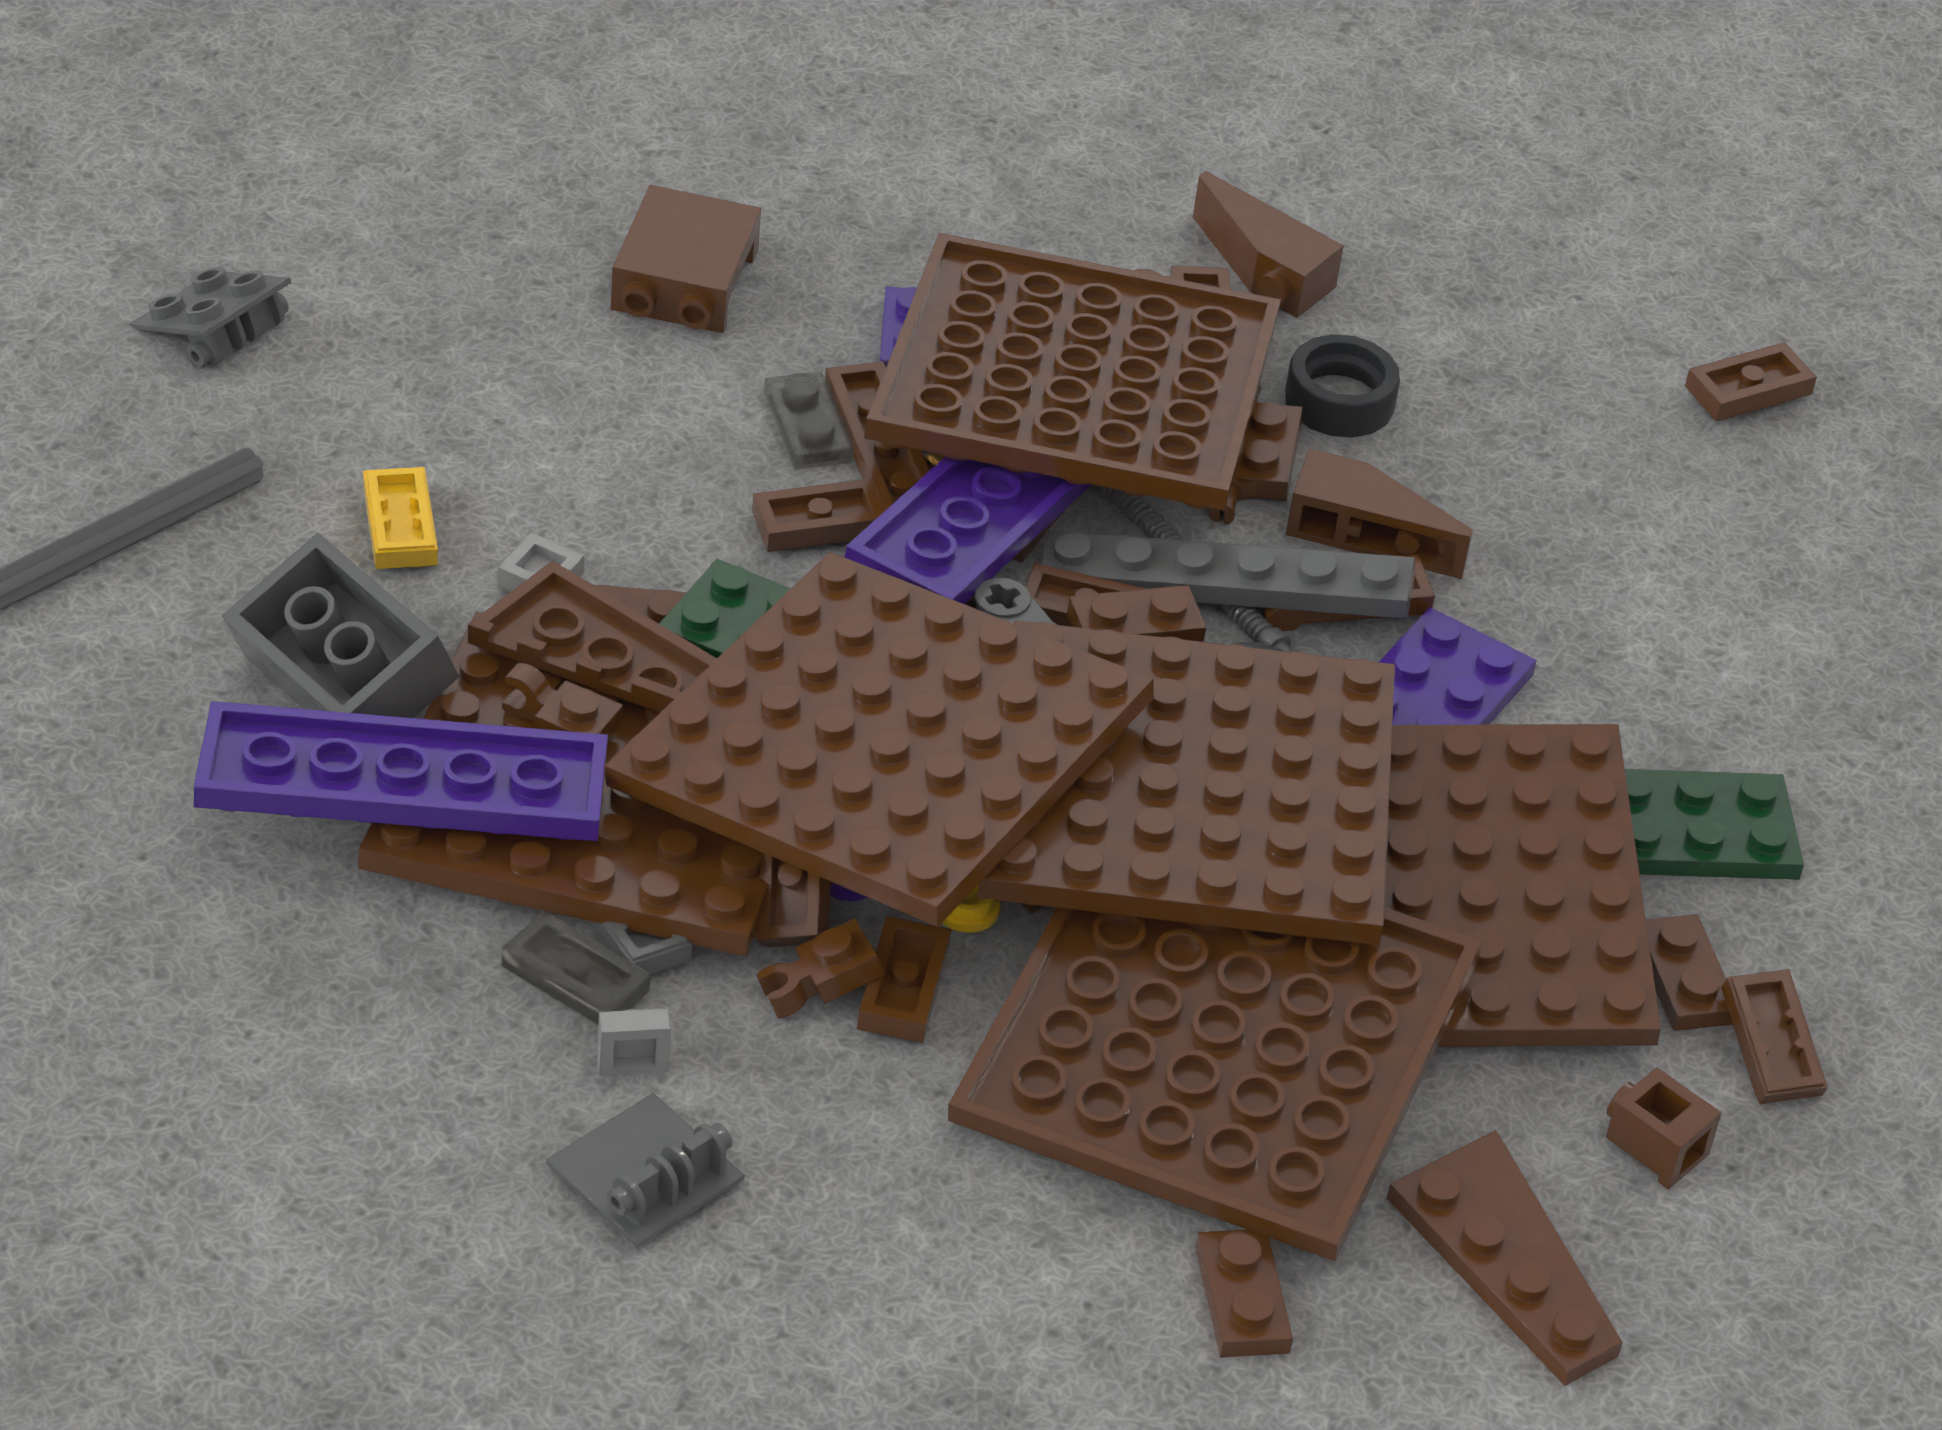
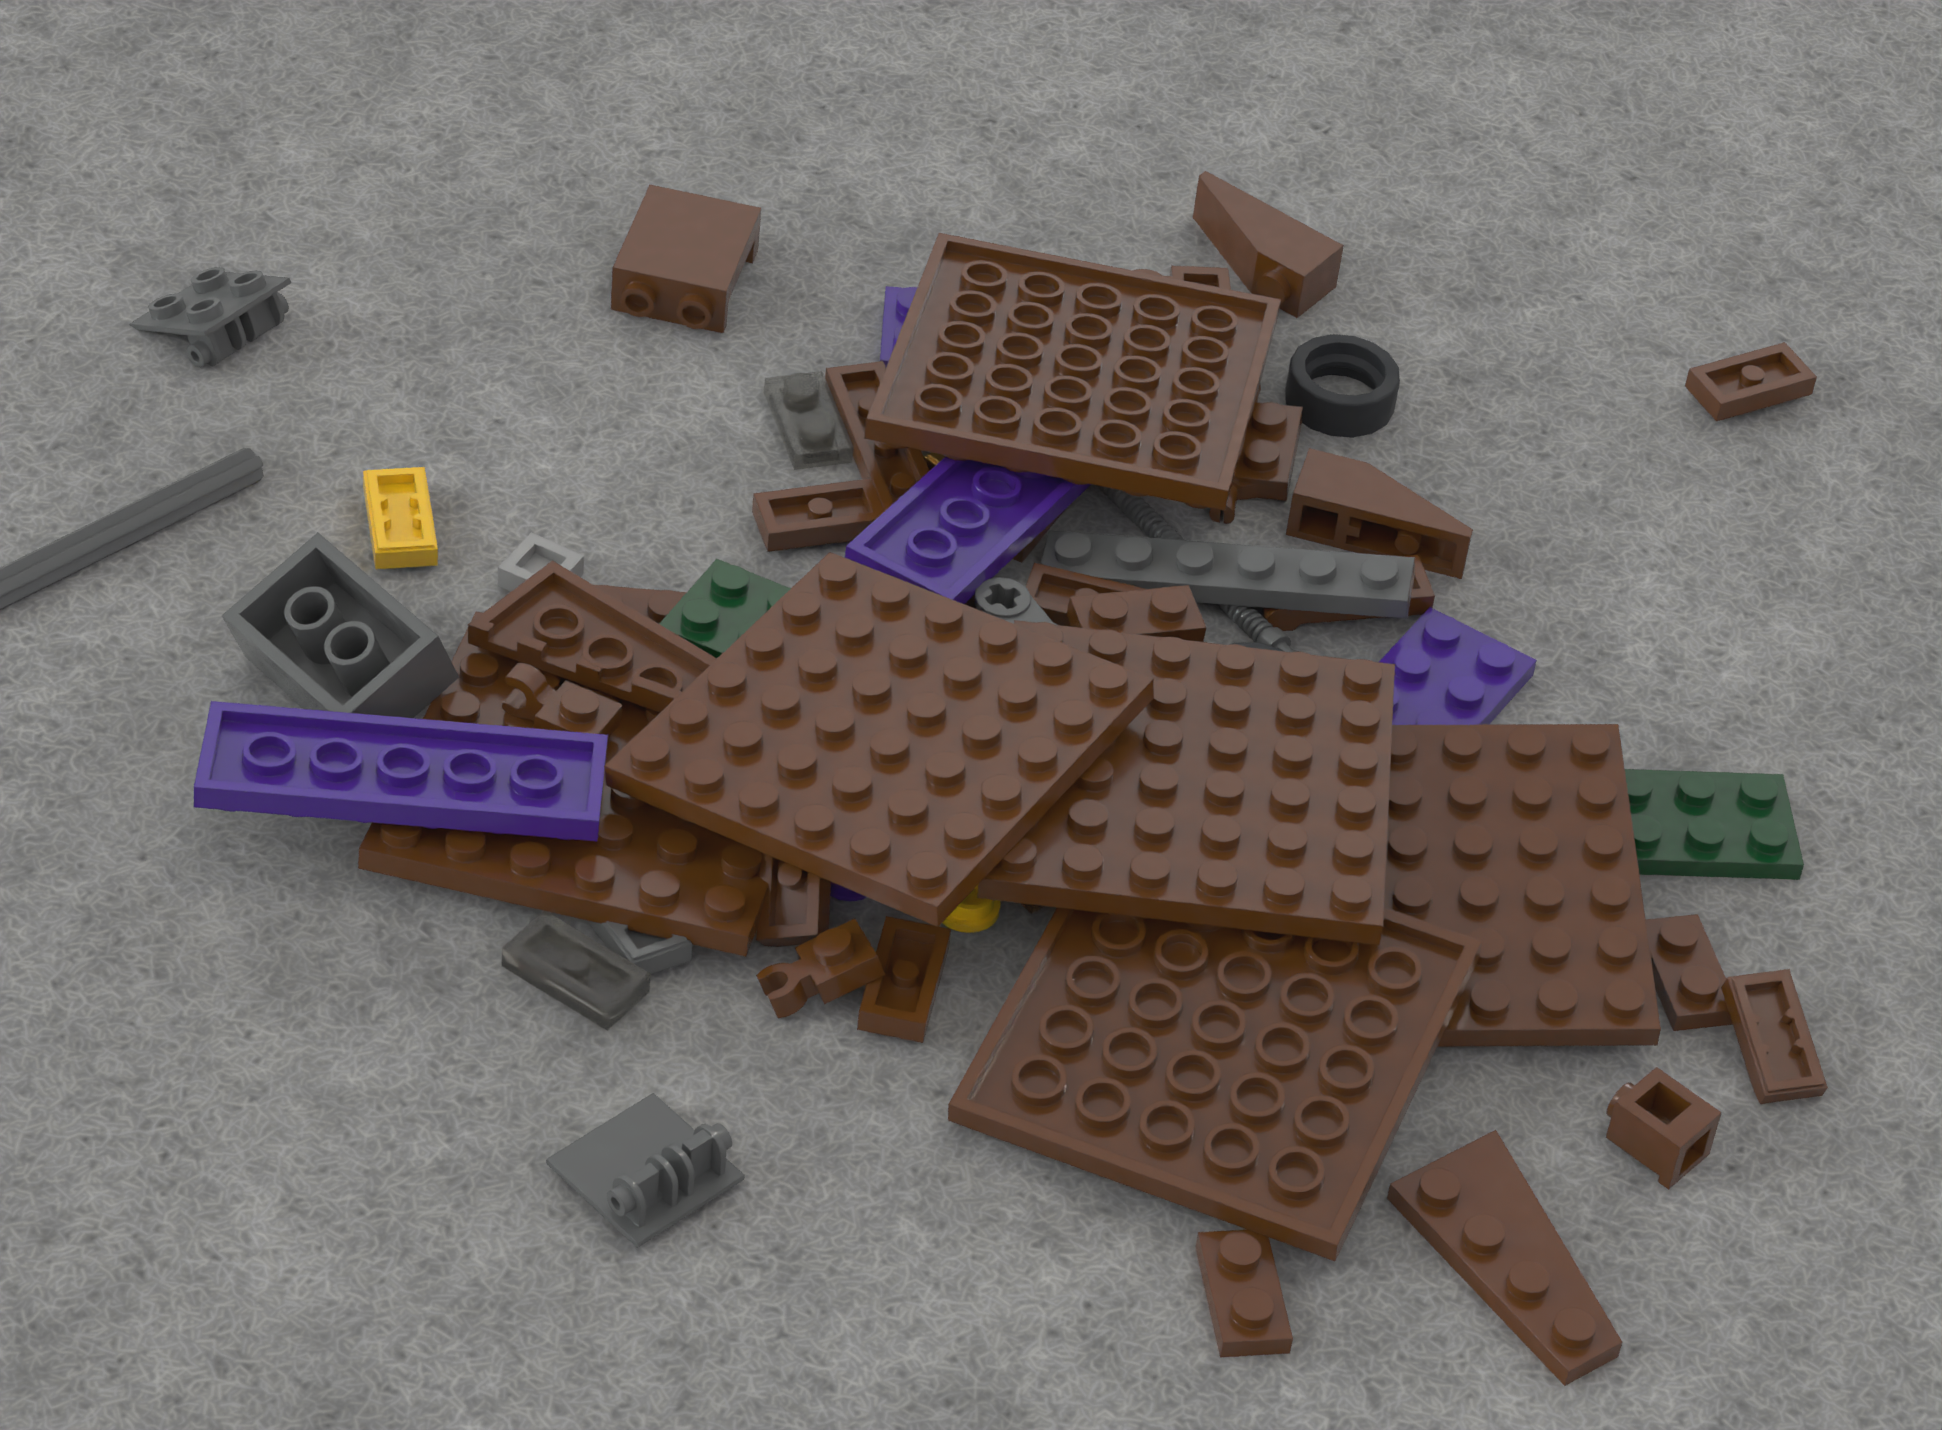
light grey plate [597,1008,671,1076] -> none

